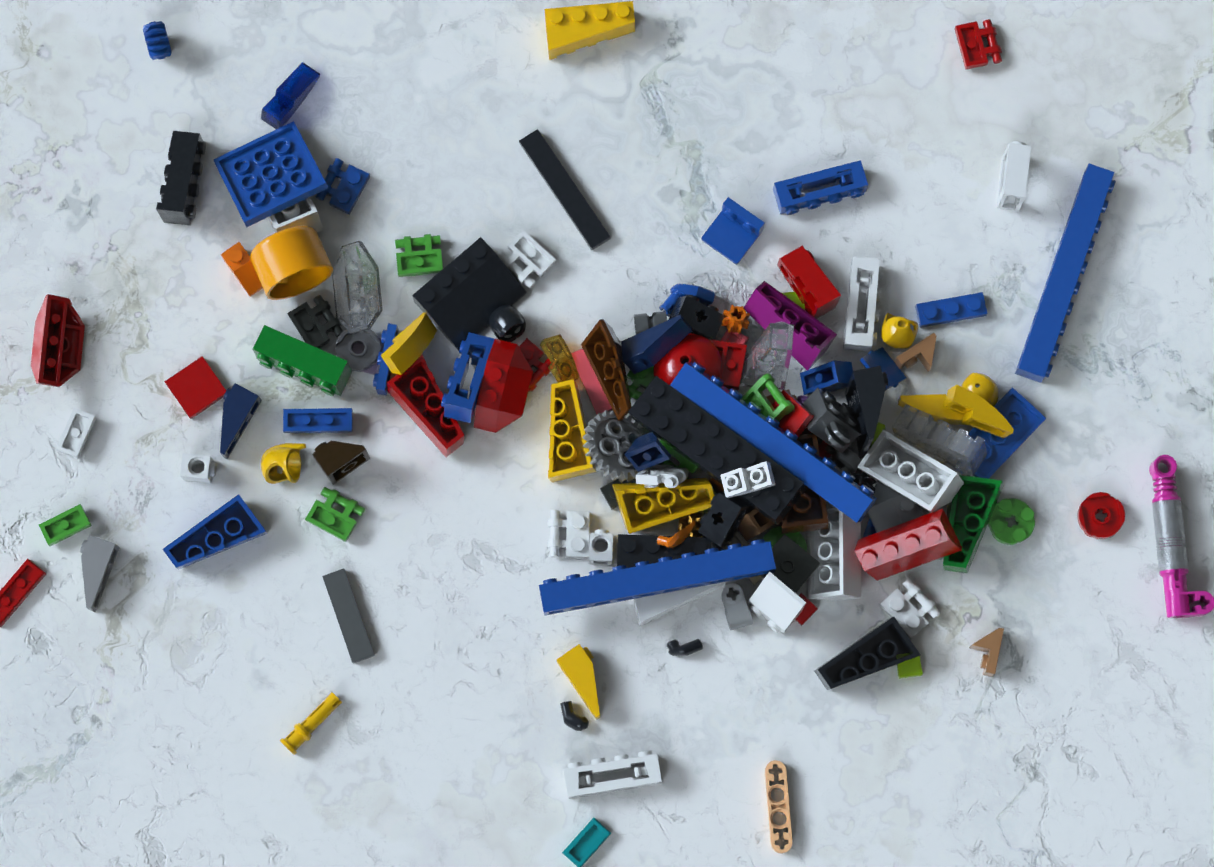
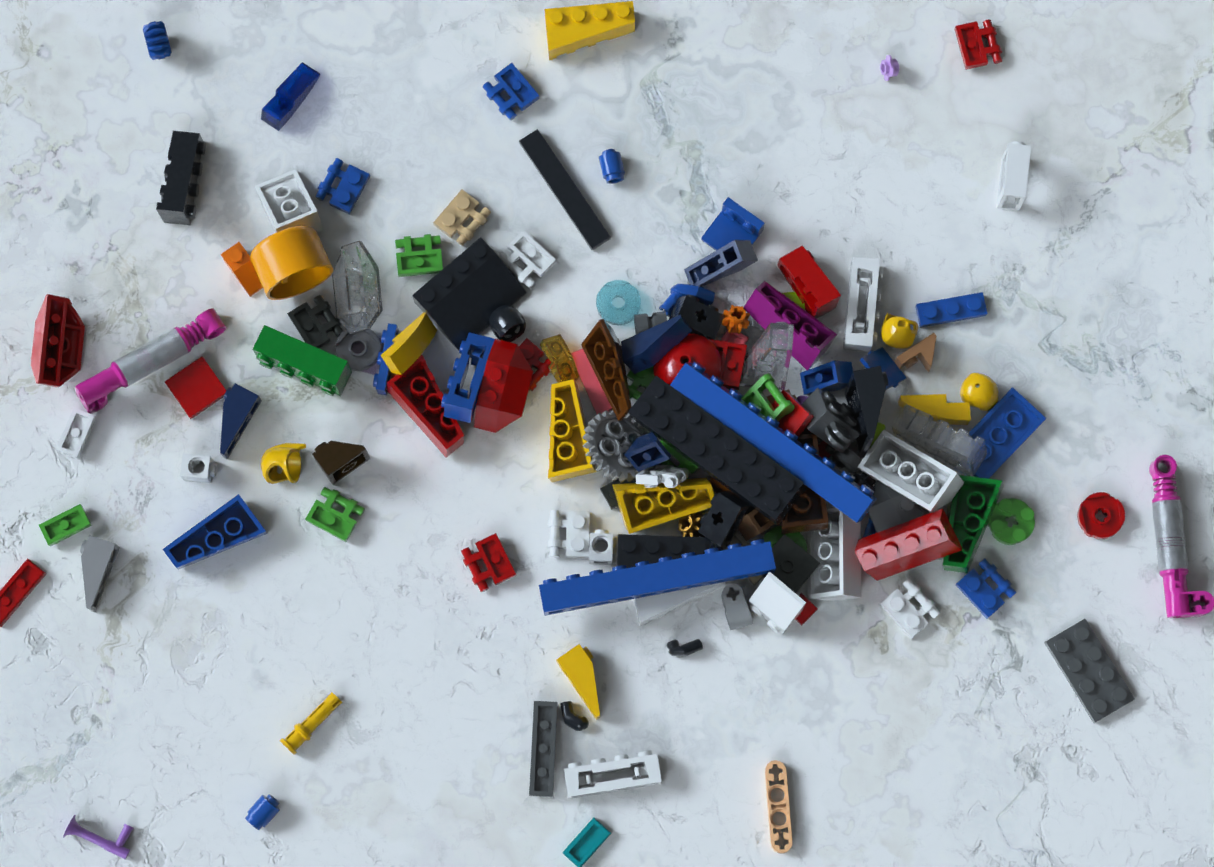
blue plate [213,121,328,228] -> none
blue plate [283,408,353,433] -> none
dark grey tile [322,568,375,664] -> none
orange bar [657,521,695,548] -> none
white slope [721,462,775,498] -> none
blue brick [773,160,868,215] -> none
black wedge [814,617,921,690] -> none
lime tile [896,653,923,679] -> none
yellow slope [944,385,1014,438] -> none
medium nougat slope [969,628,1004,677] -> none
blue brick [1015,163,1116,383] -> none
none -> medium lavender piece [63,815,134,859]
none -> piece [75,308,226,414]
none -> blue brick [245,794,280,830]
none -> tan plate [433,189,491,246]
none -> red plate [461,533,516,592]
none -> blue plate [483,63,540,120]
none -> dark grey plate [529,701,558,797]
none -> clear light blue tile [596,280,641,325]
none -> blue brick [599,149,625,184]
none -> dark blue slope [684,240,758,287]
none -> lavender plate [880,55,899,81]
none -> blue plate [956,558,1017,619]
none -> dark grey plate [1044,619,1135,723]

